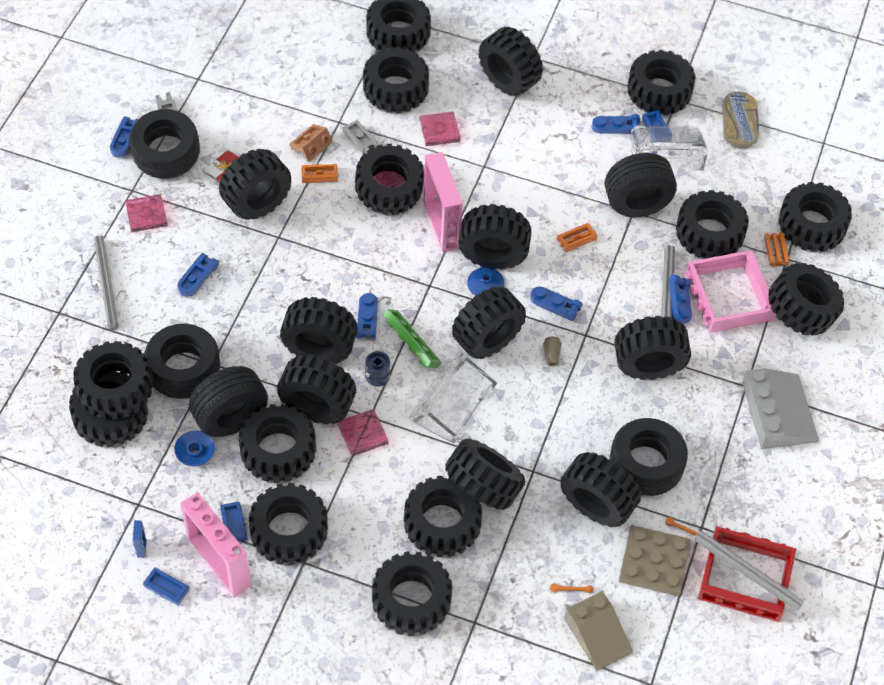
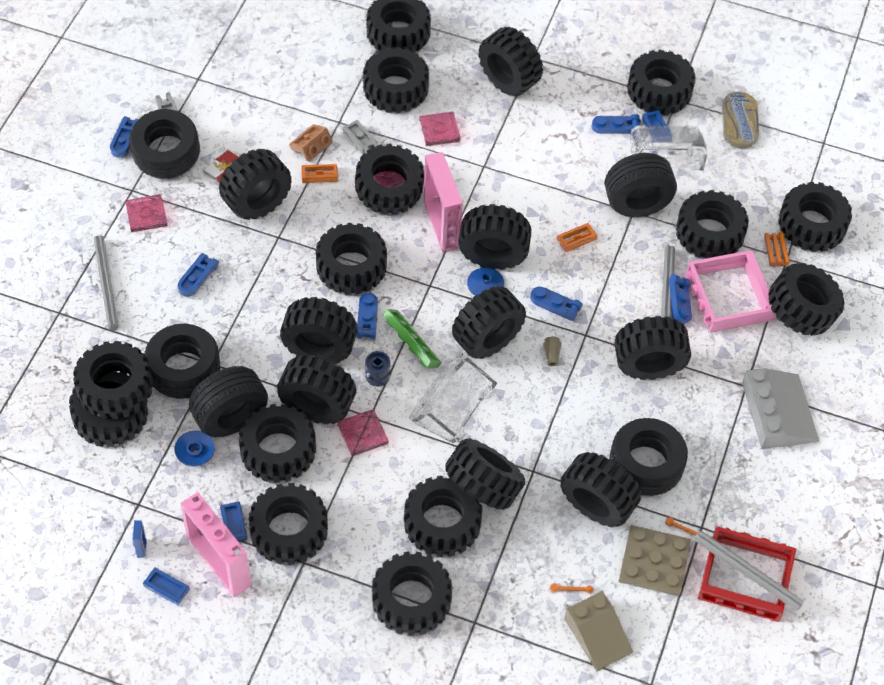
none -> black tyre [316,223,387,295]

